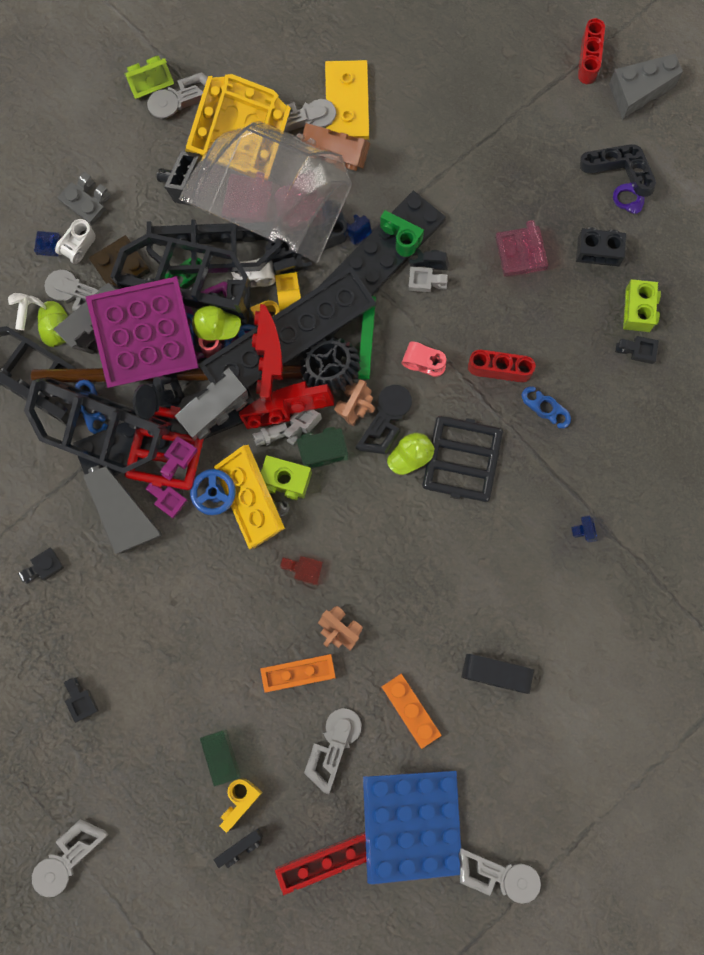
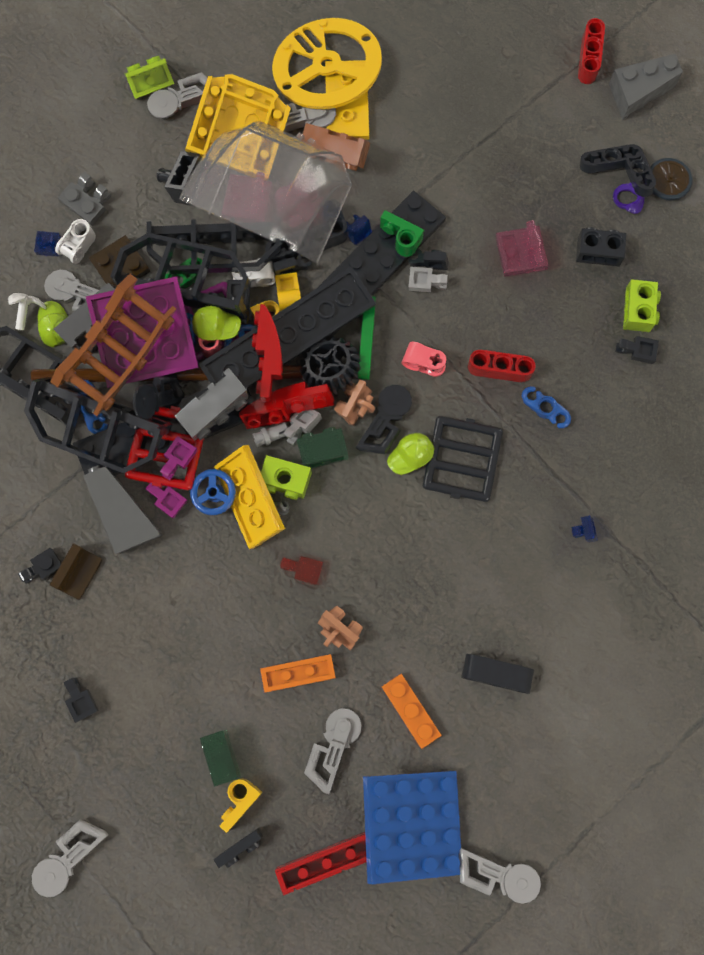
none -> dark brown panel [49,543,102,600]
none -> dark orange fence [50,274,177,416]
none -> yellow piece [272,18,382,109]
none -> dark brown wheel [650,158,693,200]

